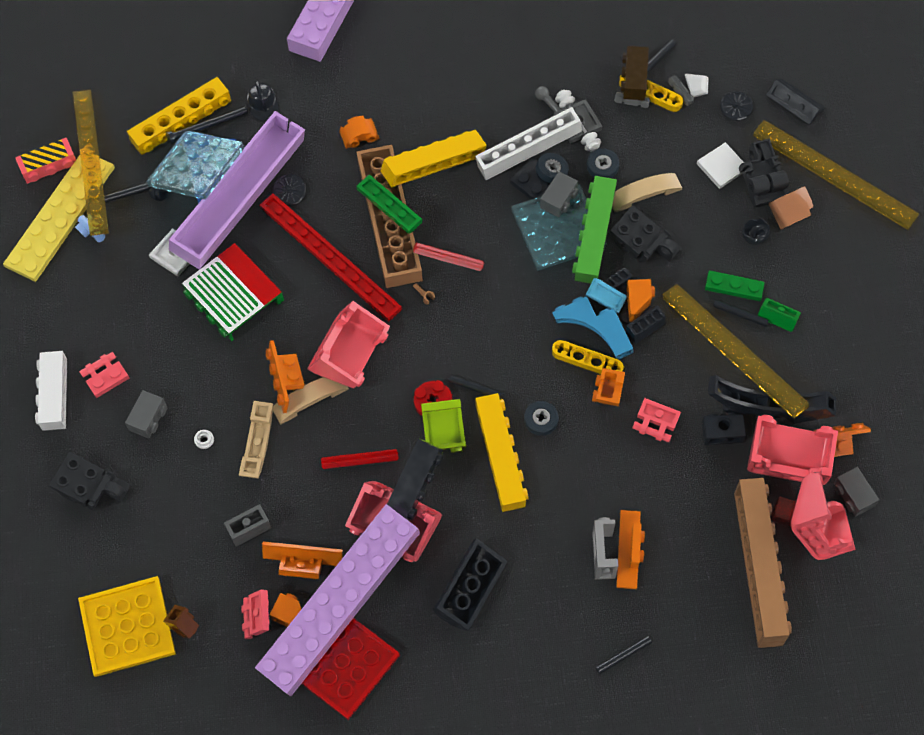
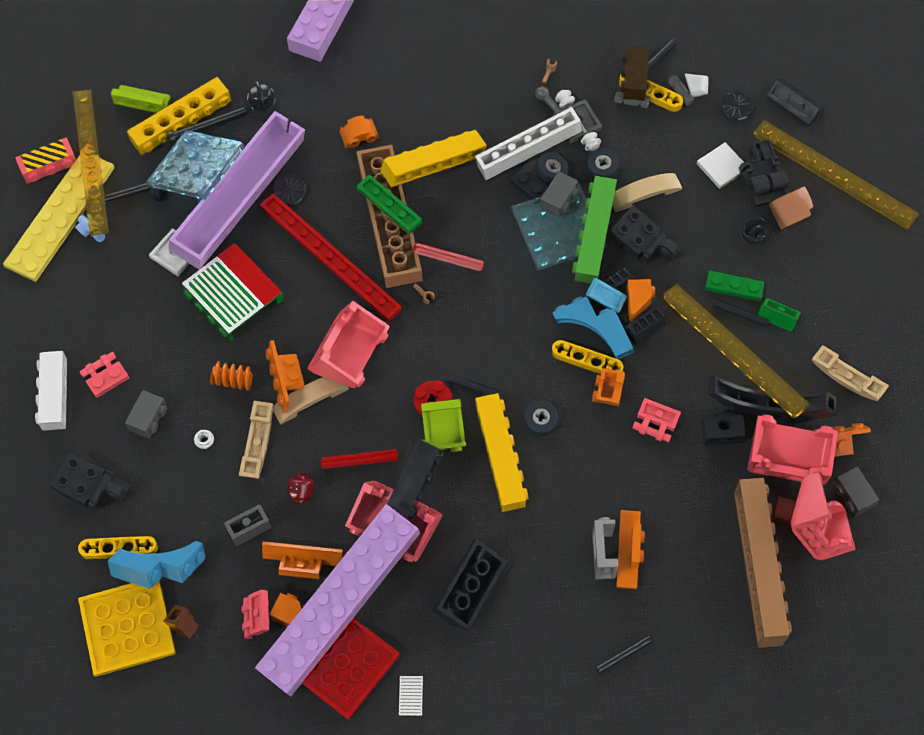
none -> yellow beam [78,536,158,559]
none -> dark azure arch [108,541,205,589]
none -> lime panel [111,85,171,113]
none -> orange piece [210,361,253,391]
none -> dark red head [288,472,314,503]
none -> white sticker [399,676,423,715]
none -> medium nougat hand [542,59,557,84]
none -> tan slope [812,345,889,401]

